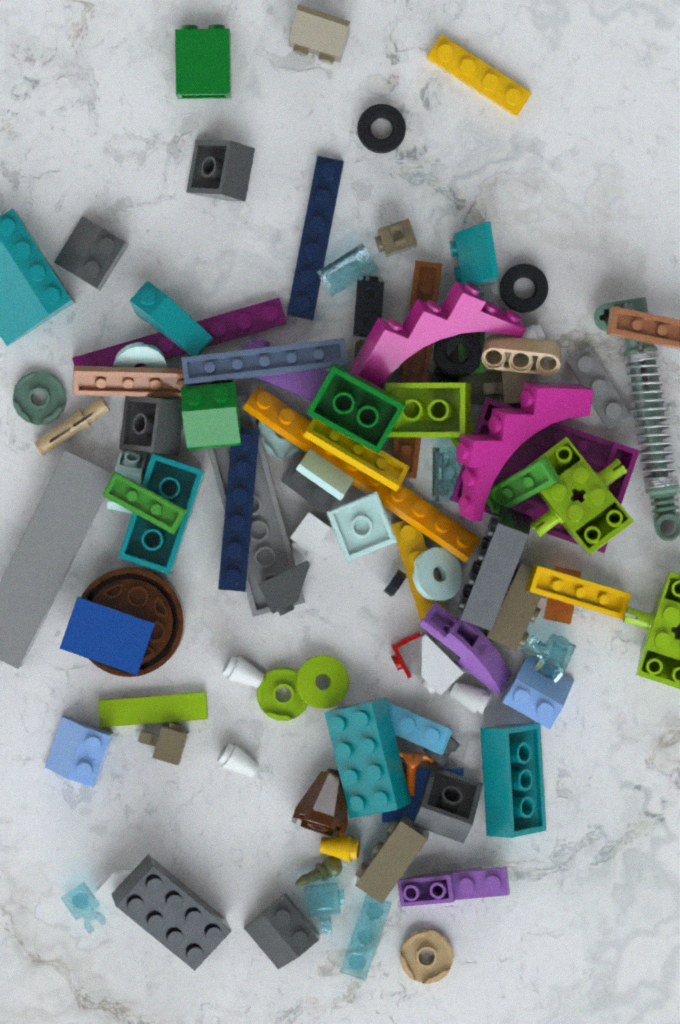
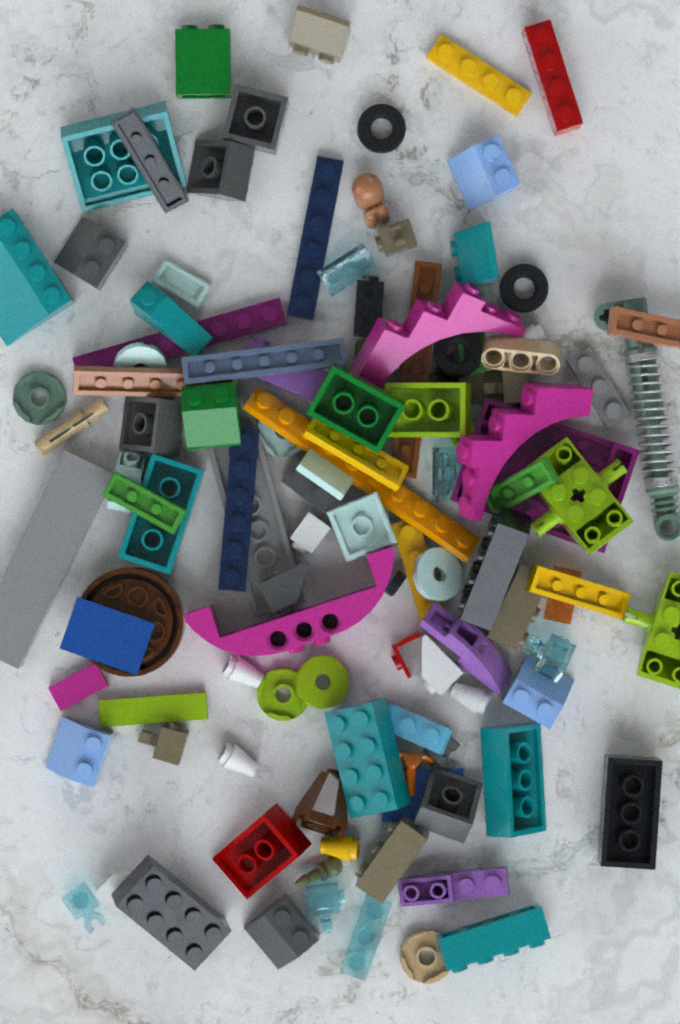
none -> dark pink tile [48,664,109,711]
none -> teal slope [60,101,187,212]
none -> tile [110,107,189,214]
none -> light aqua tile [152,258,212,309]
none -> dark pink slope [183,546,394,656]
none -> red slope [212,803,312,899]
none -> dark grey brick [222,84,289,155]
none -> nougat piece [352,173,390,228]
none -> teal brick [435,903,551,973]
none -> light blue slope [447,135,520,210]
none -> red brick [522,19,583,136]
none -> black brick [597,754,663,870]

